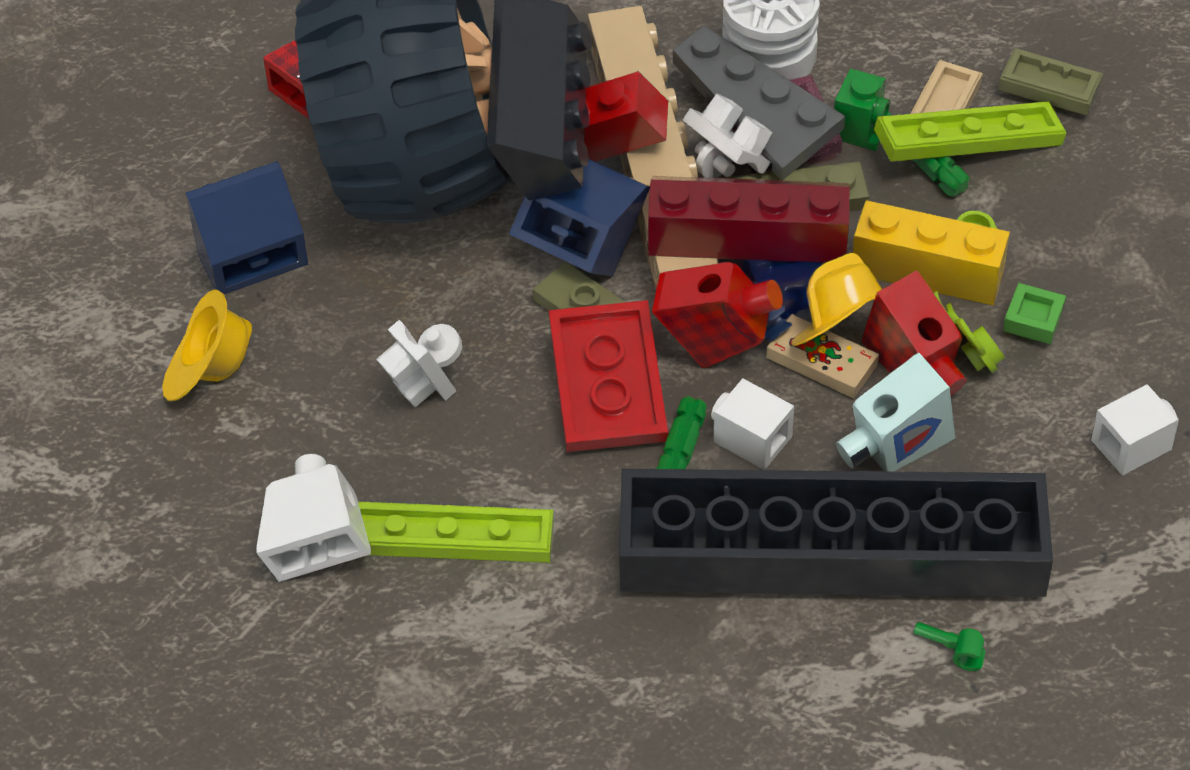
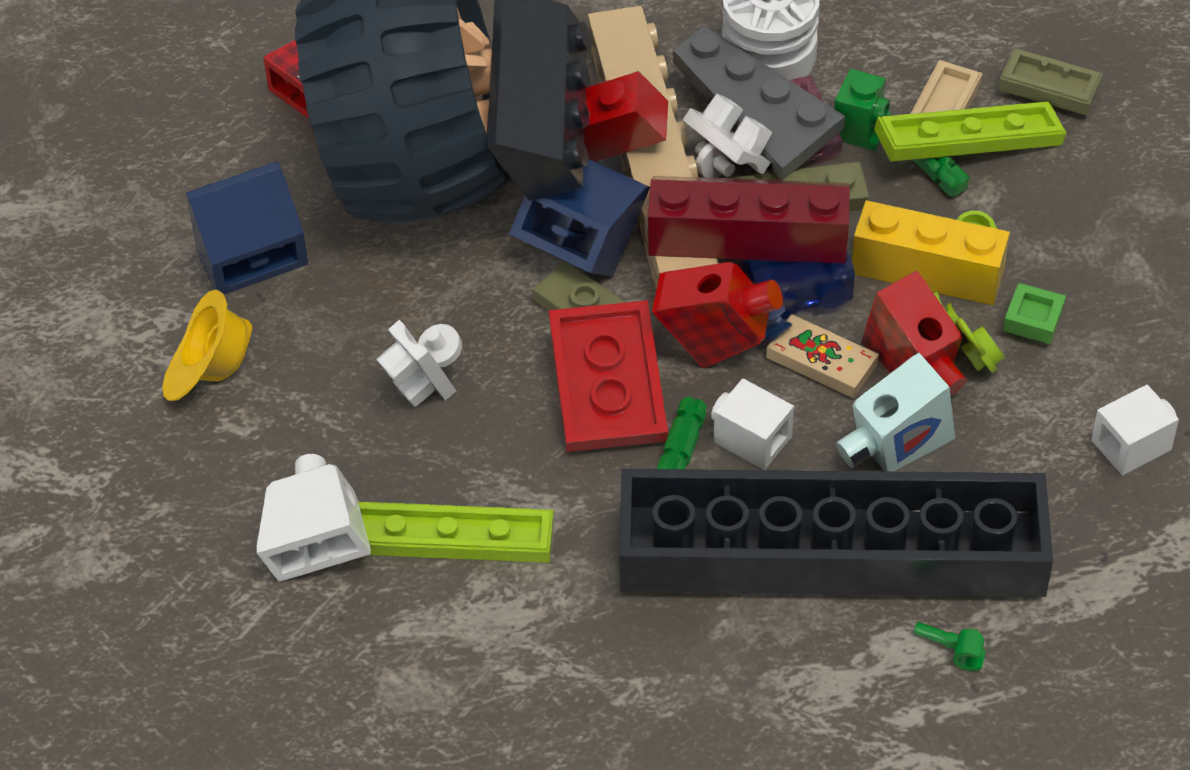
yellow piece [791,253,882,346] -> none

